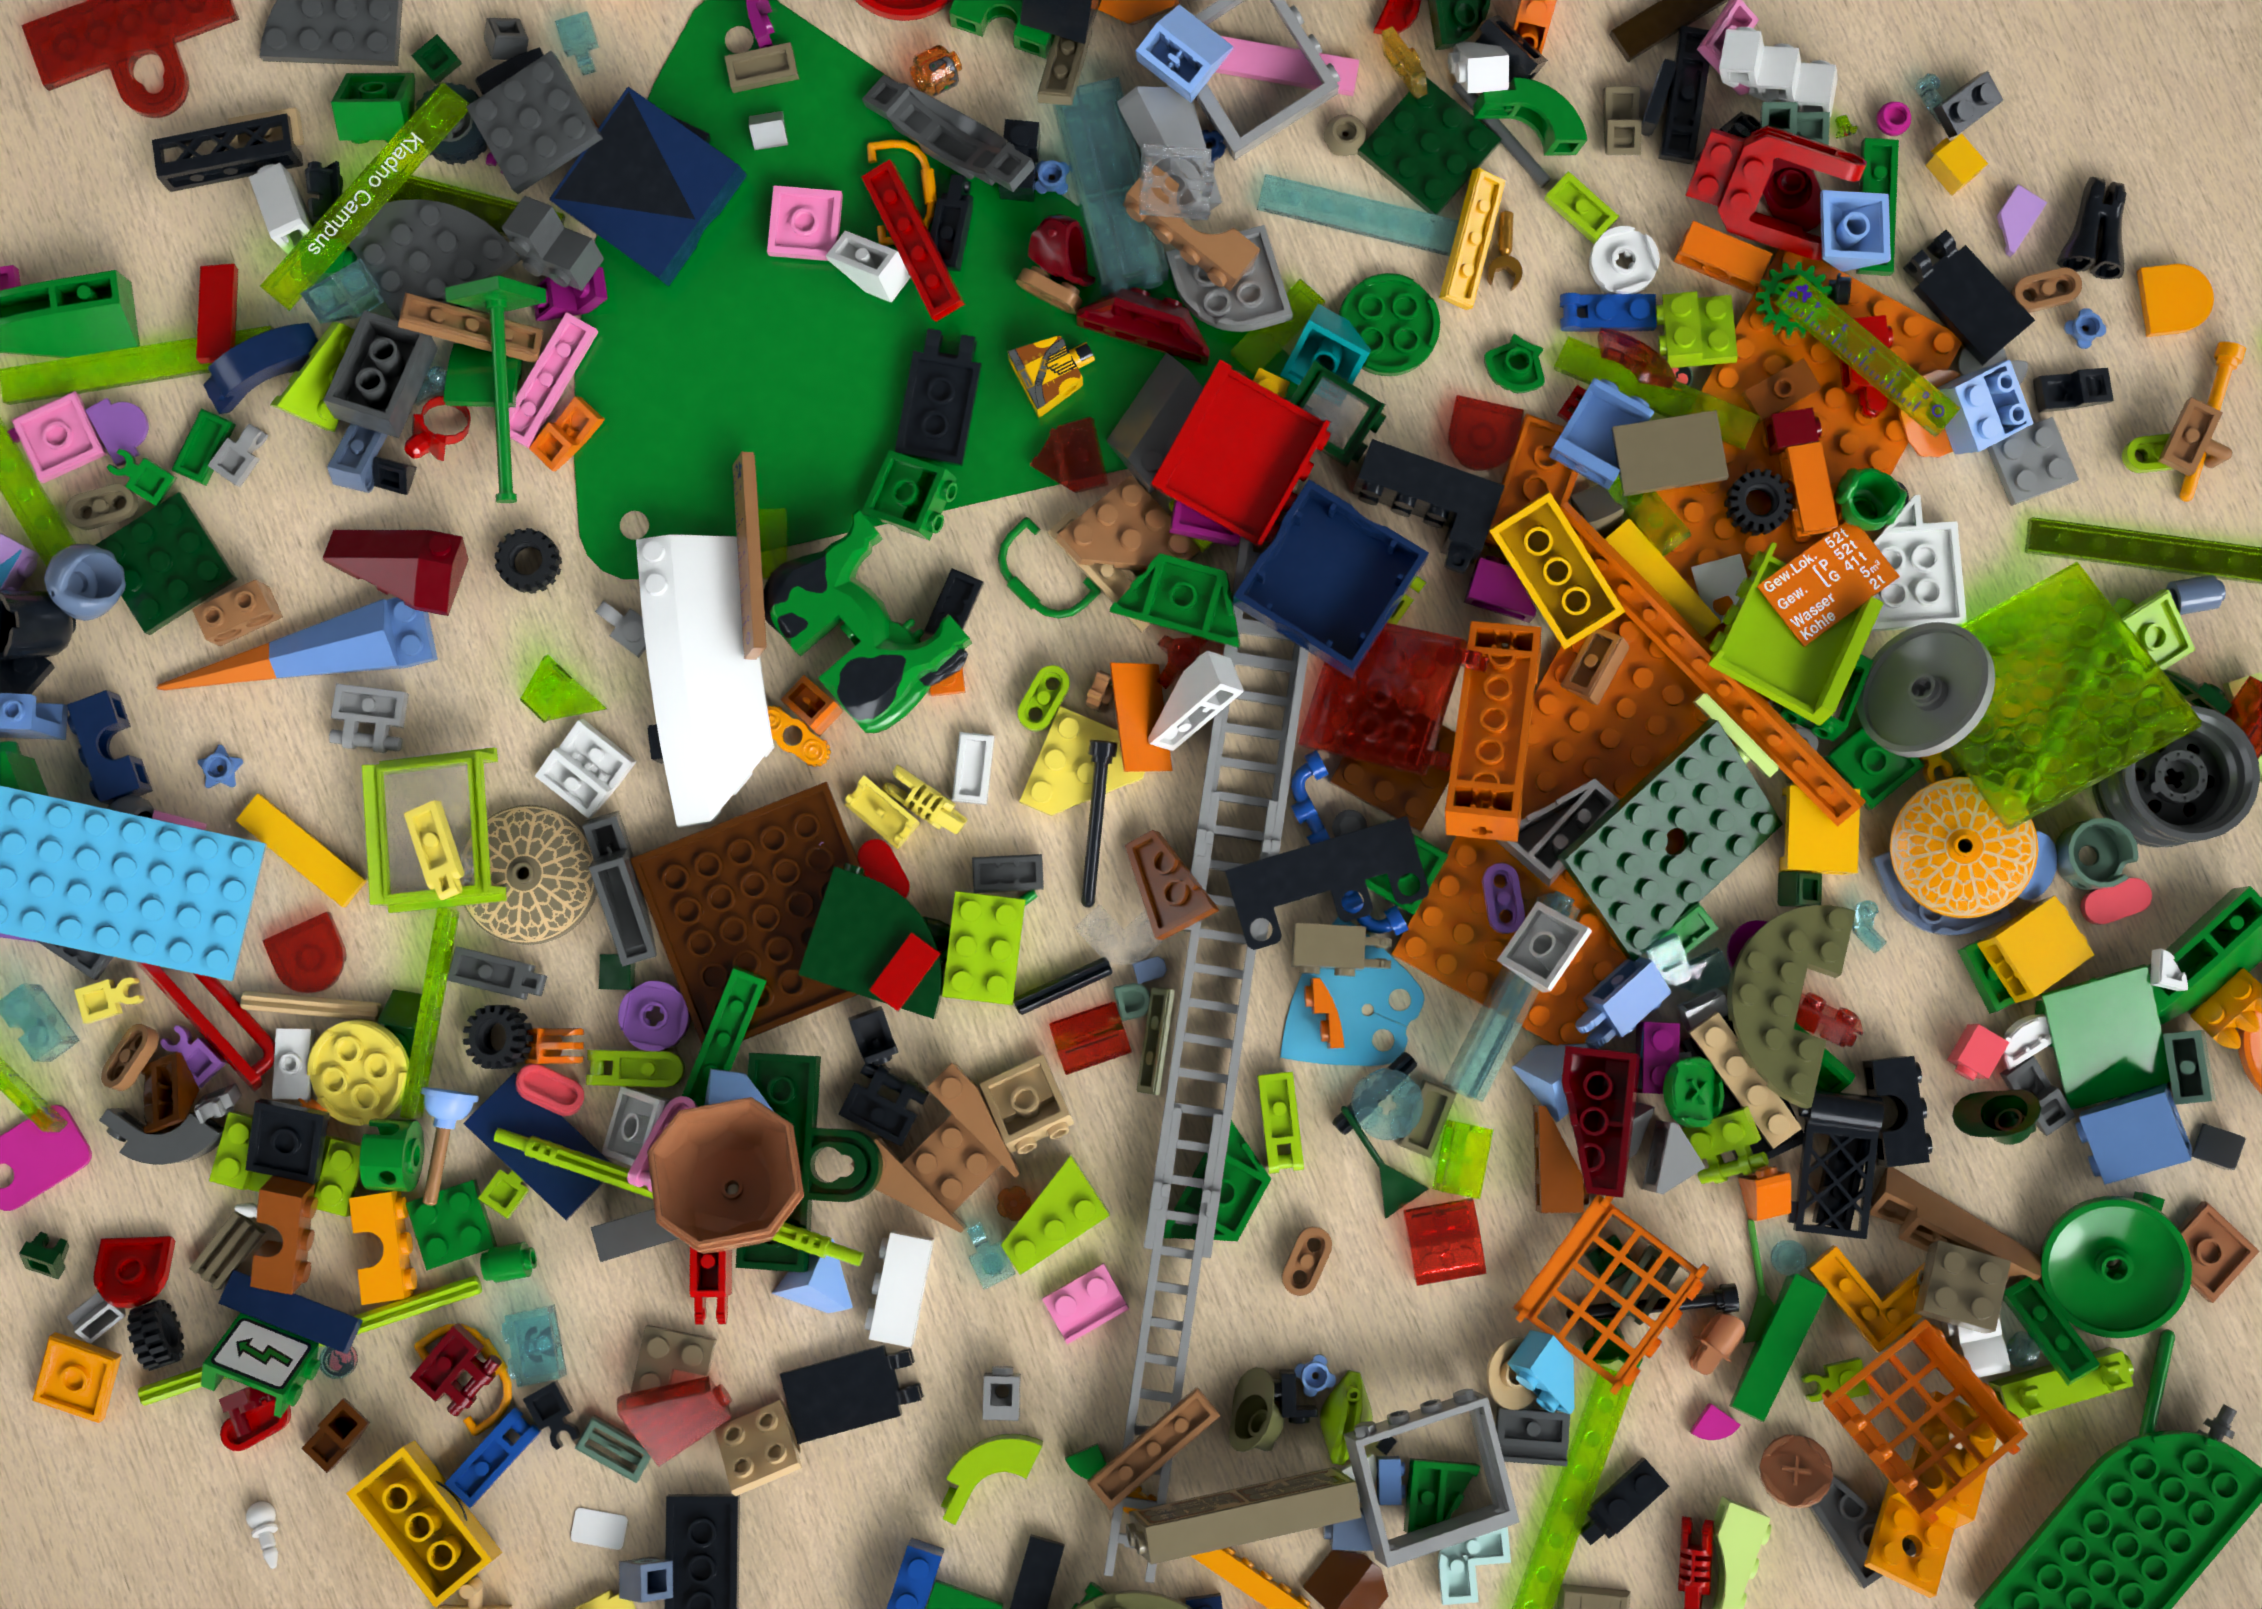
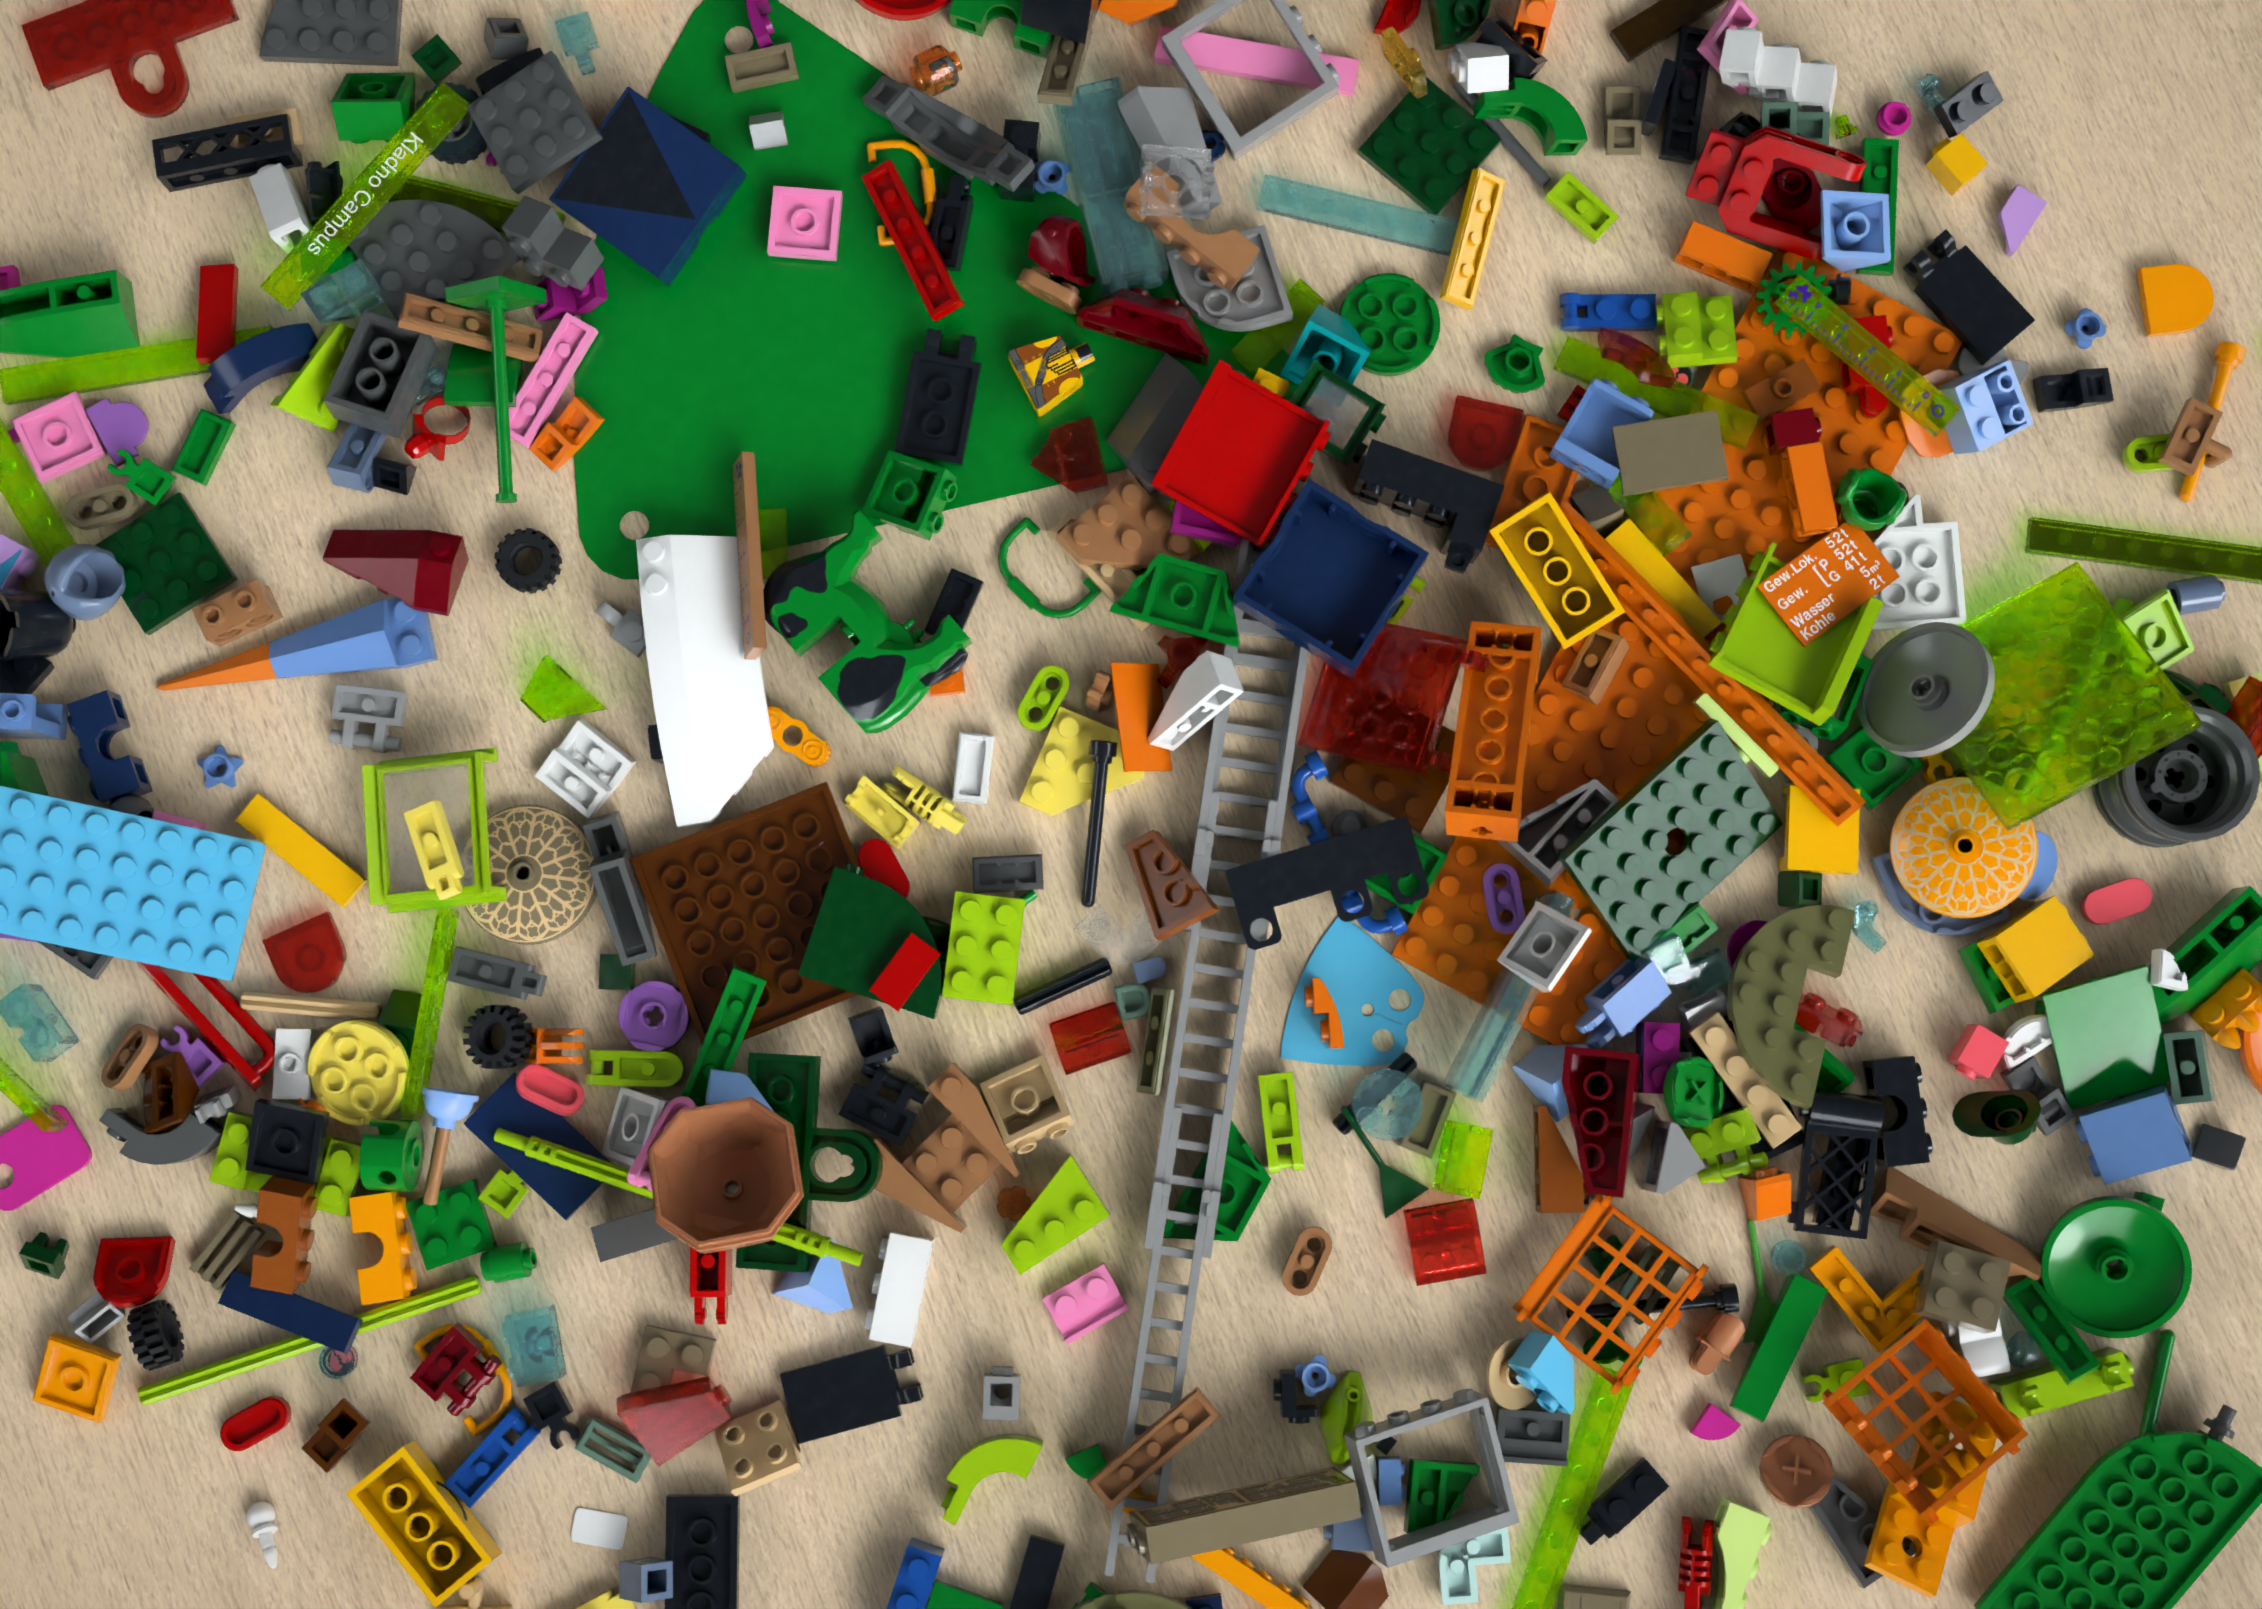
light yellow plate [74,977,145,1024] -> none
panel [201,1312,321,1418] -> none
light grey plate [208,423,268,487] -> none
dark red plate [219,1387,276,1437] -> none
orange slope [780,675,843,736] -> none
white slope [826,231,911,303] -> none
clear light blue plate [967,1222,1016,1290] -> none
light blue slope [1135,4,1233,103] -> none
olive piece [1229,1367,1284,1452] -> none
dark tan hinge [1291,922,1392,977] -> none
dark tan plate [1324,114,1366,156] -> none
magenta slope [1464,556,1537,623] -> none
pearl gold piece [1487,211,1523,291] -> none
white plate [1589,226,1660,294] -> none
black tyre [1724,469,1793,536] -> none
light grey plate [1987,417,2079,506] -> none
medium nougat plate [2011,268,2082,313] -> none
sand green piece [2055,818,2138,890] -> none
black piece [2056,177,2127,279] -> none
nougat tile [2177,1201,2260,1303] -> none

